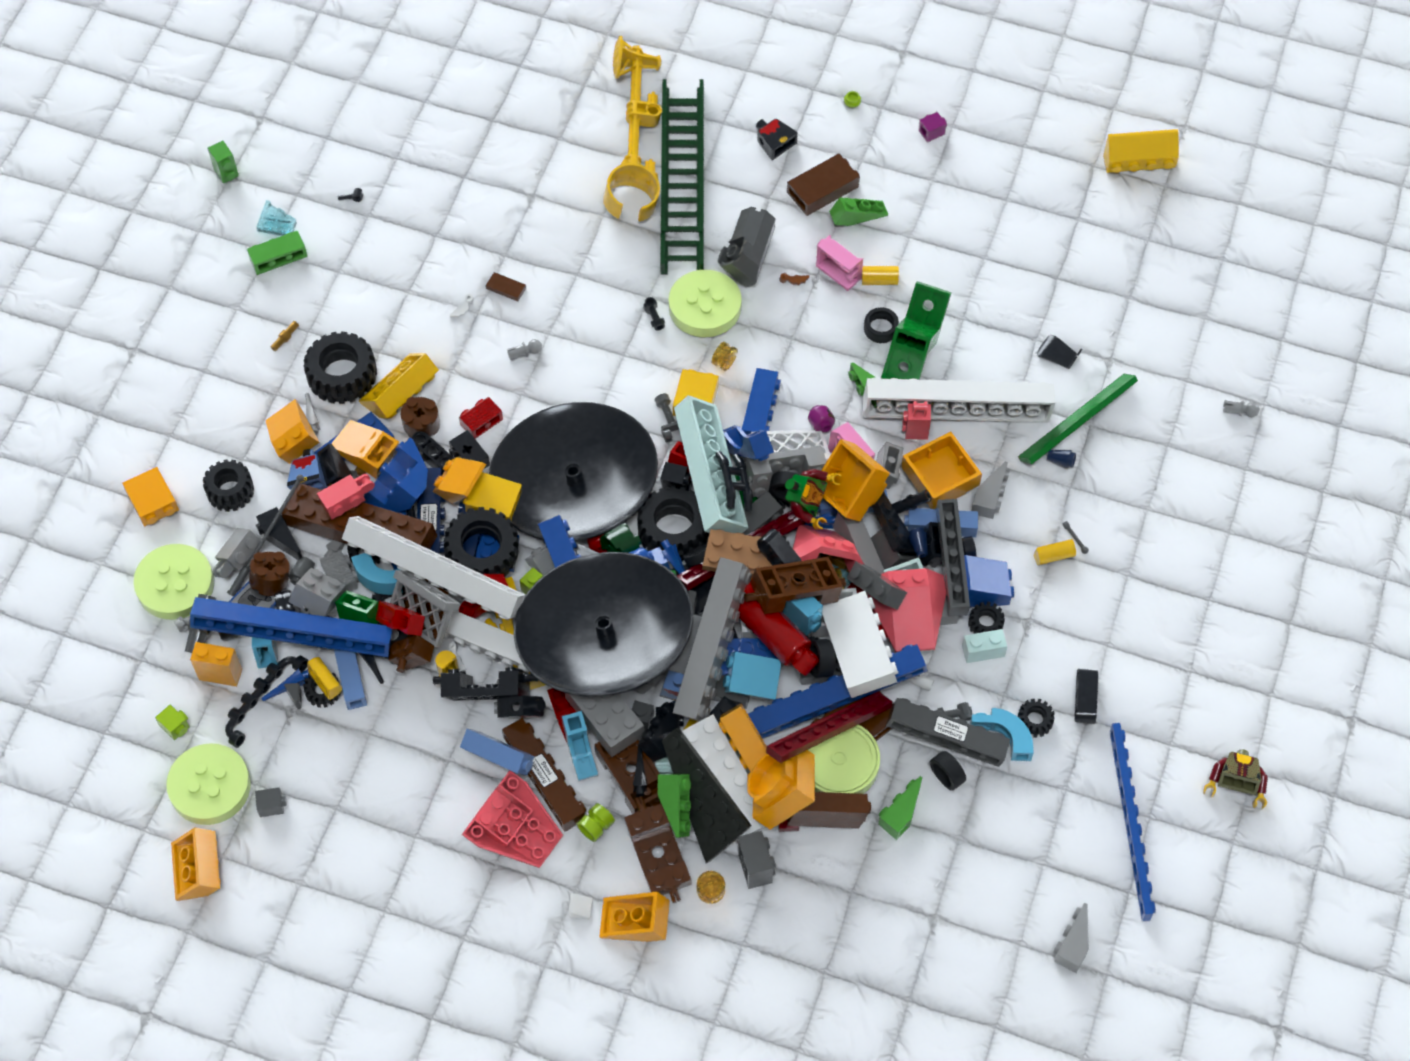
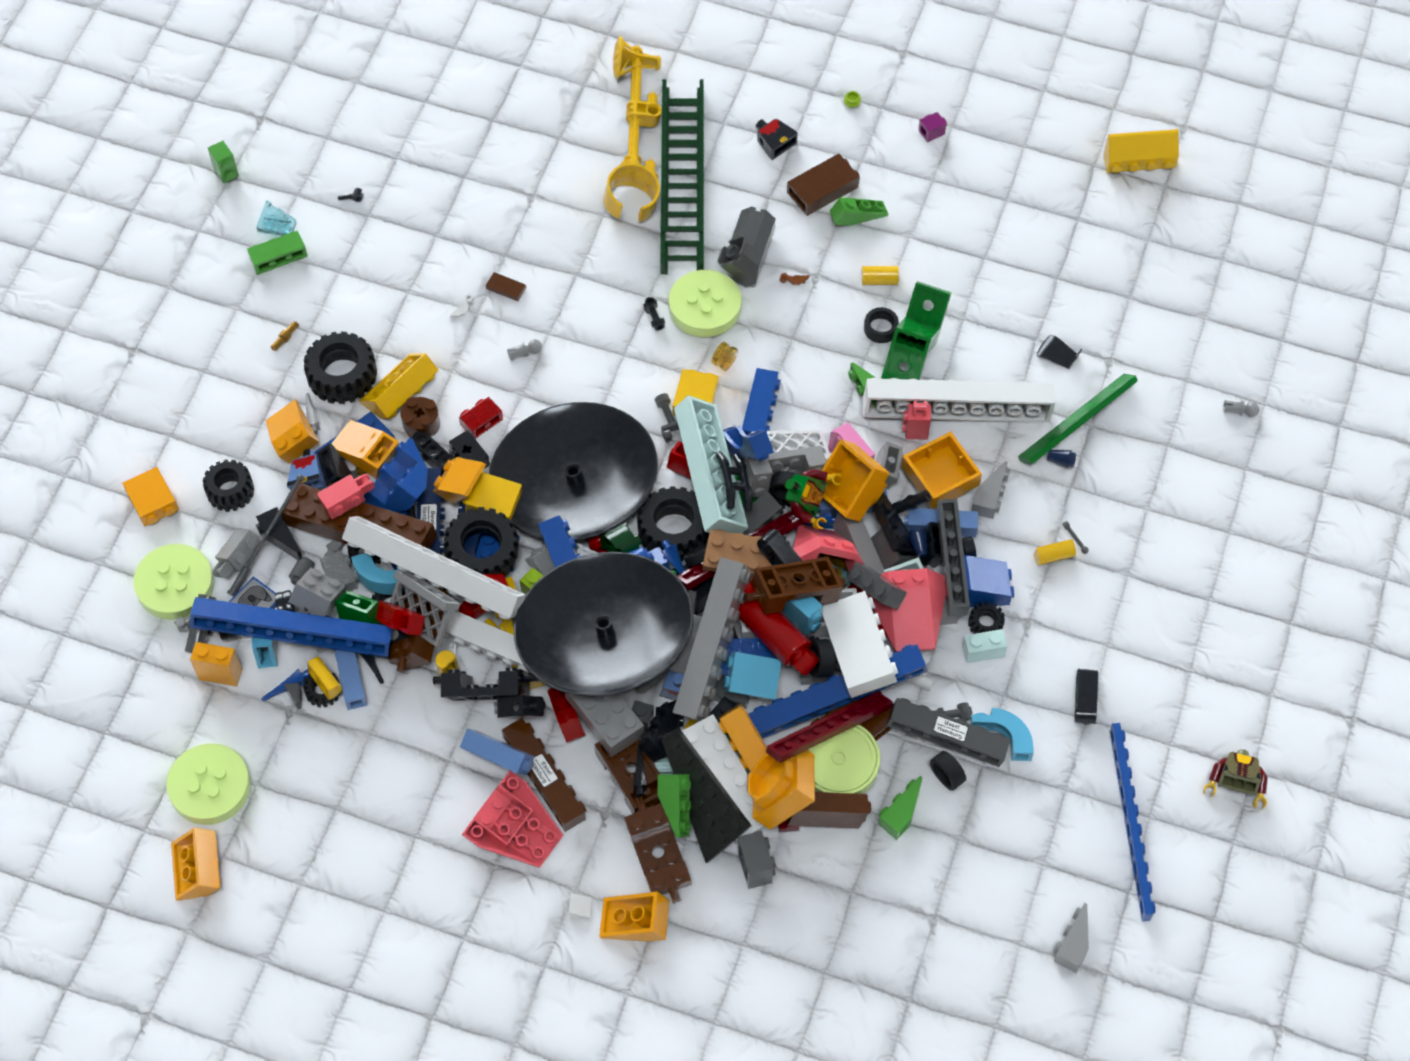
lime brick [155,704,190,741] -> none
black bar [225,655,309,748] -> none
reddish brown brick [249,552,290,596] -> none
dark grey brick [255,787,287,817] -> none
medium azure arch [562,711,598,781] -> none
lime wheel [576,803,615,842] -> none
black brick [660,462,692,492] -> none
clear yellow wheel [696,871,725,904] -> none
magenta head [808,405,835,433] -> none
bright pink window [816,235,863,291] -> none
black tyre [1018,698,1055,738] -> none

